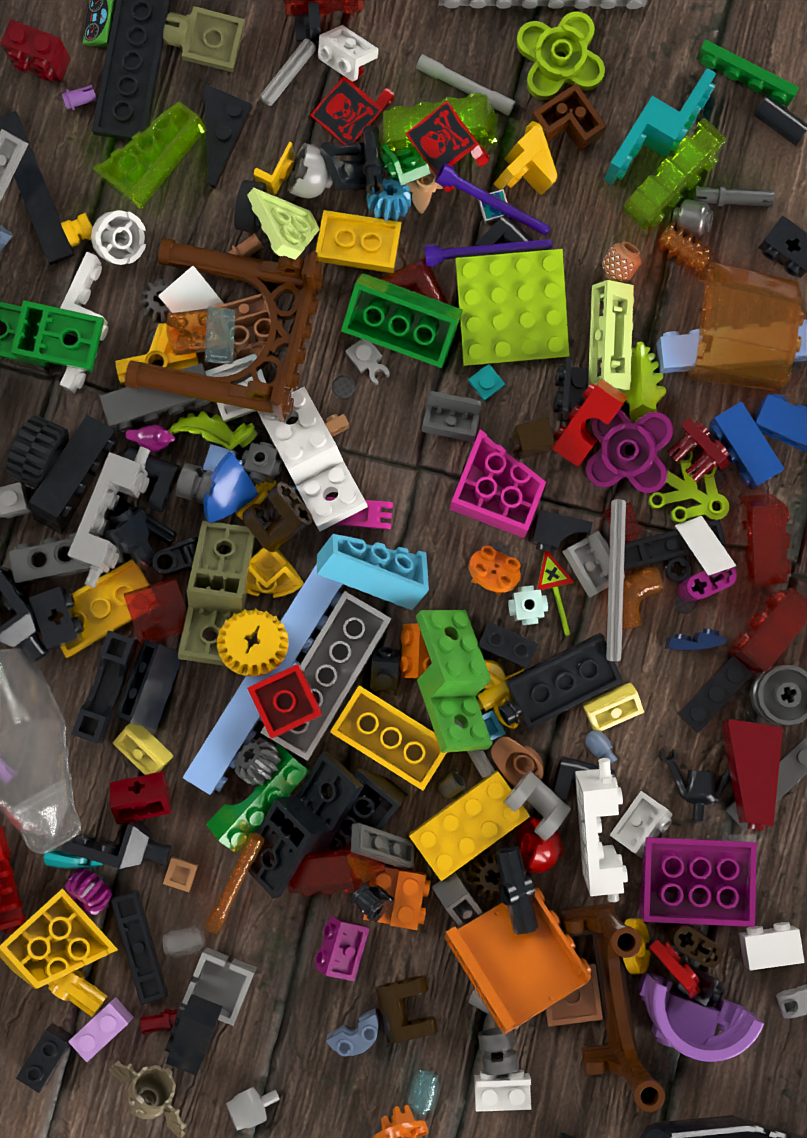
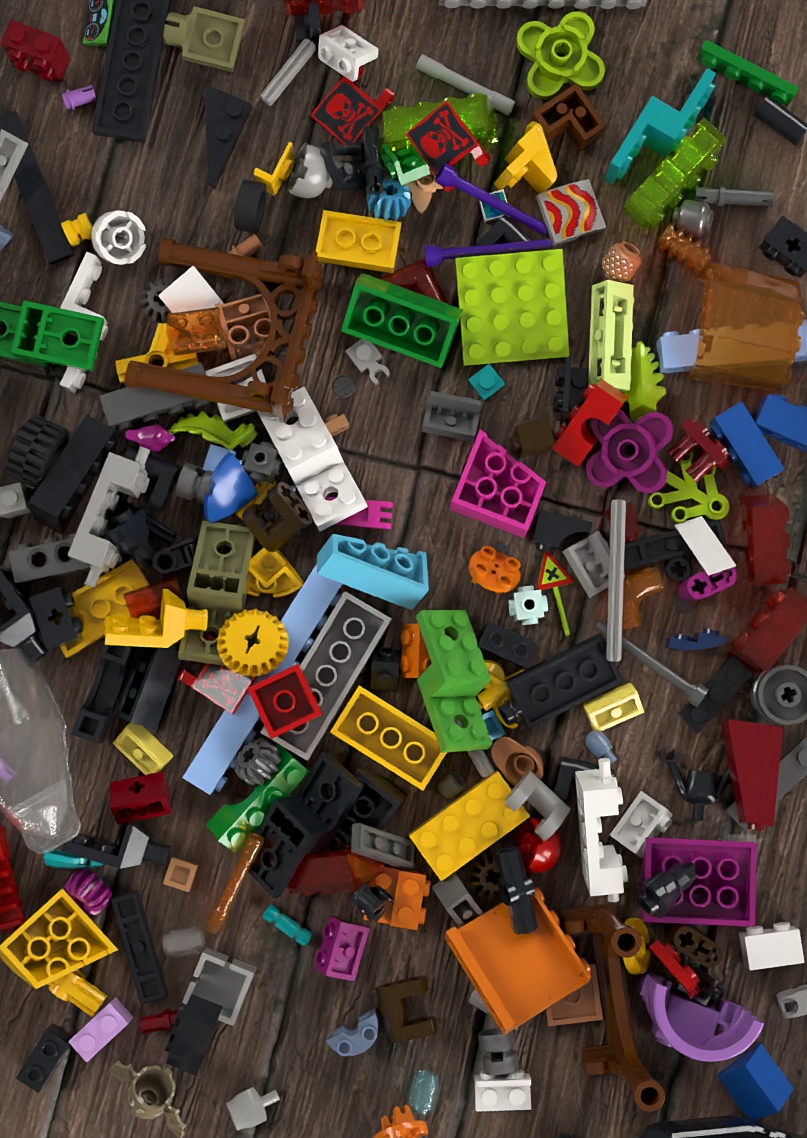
clear neon green wedge [92,101,206,210] -> none
clear light blue tile [205,307,235,364] -> none
yellowish green plate [247,188,320,260] -> none
none -> yellow plate [104,589,208,648]
none -> flag [176,633,258,715]
none -> teal axle [263,905,312,946]
none -> slope [536,179,606,245]
none -> dark grey piece [595,621,709,708]
none -> black rock [637,862,696,918]
none -> blue slope [717,1042,794,1121]

